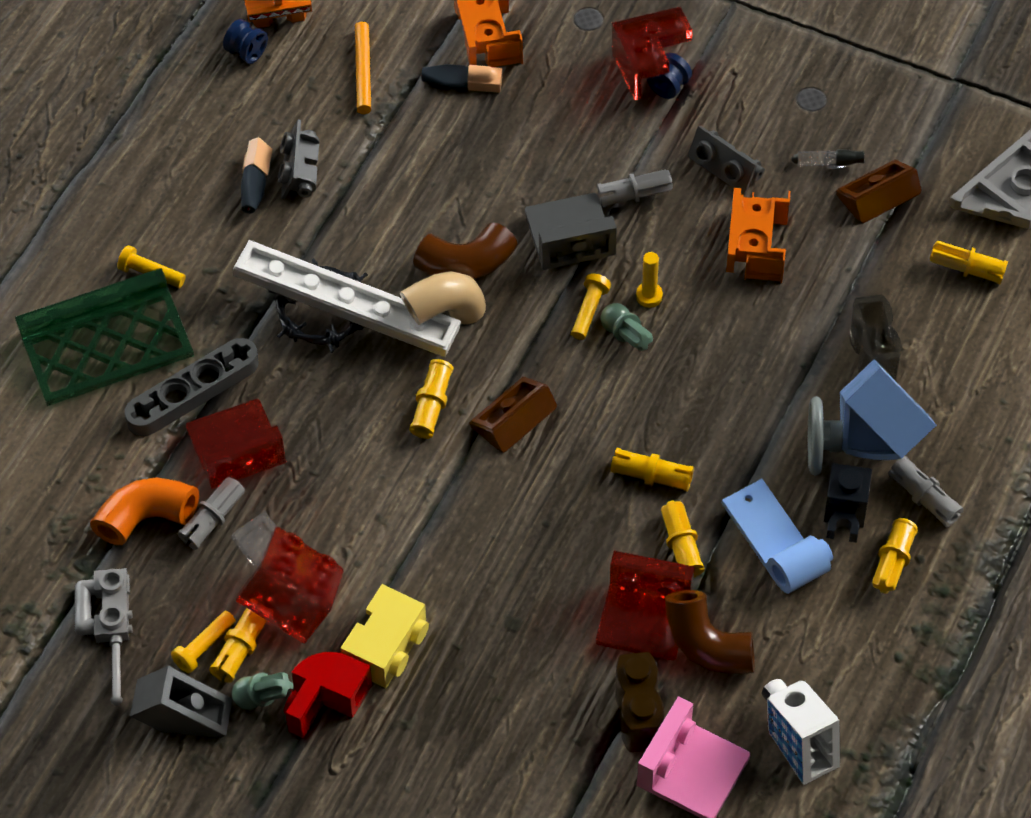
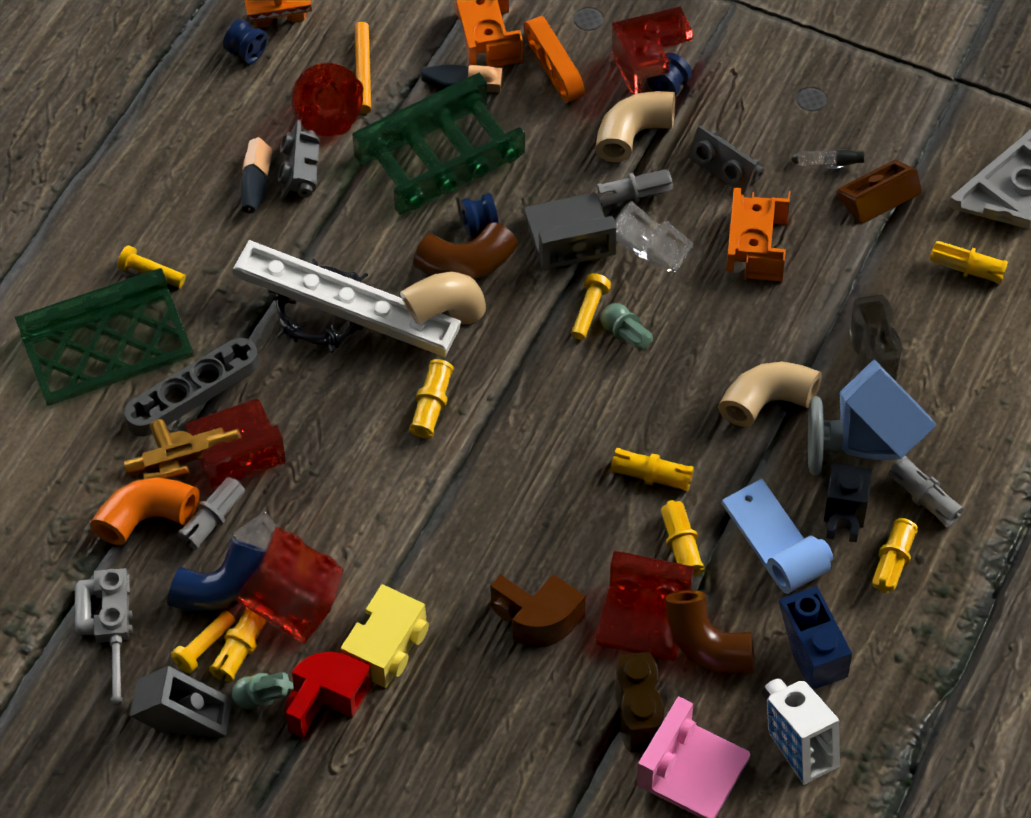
reddish brown slope [469,377,557,452] -> none
yellow piece [636,252,663,308] -> none
none -> pearl gold piece [124,419,242,479]
none -> dark blue cylinder [167,540,269,614]
none -> clear red plate [291,62,364,136]
none -> clear green fence [352,72,525,215]
none -> dark blue wheel [460,193,499,236]
none -> reddish brown brick [490,574,586,647]
none -> orange beam [523,16,585,103]
none -> tan cylinder [595,91,675,162]
none -> clear slope [614,201,695,273]
none -> tan cylinder [718,361,822,427]
none -> dark blue slope [779,586,852,690]

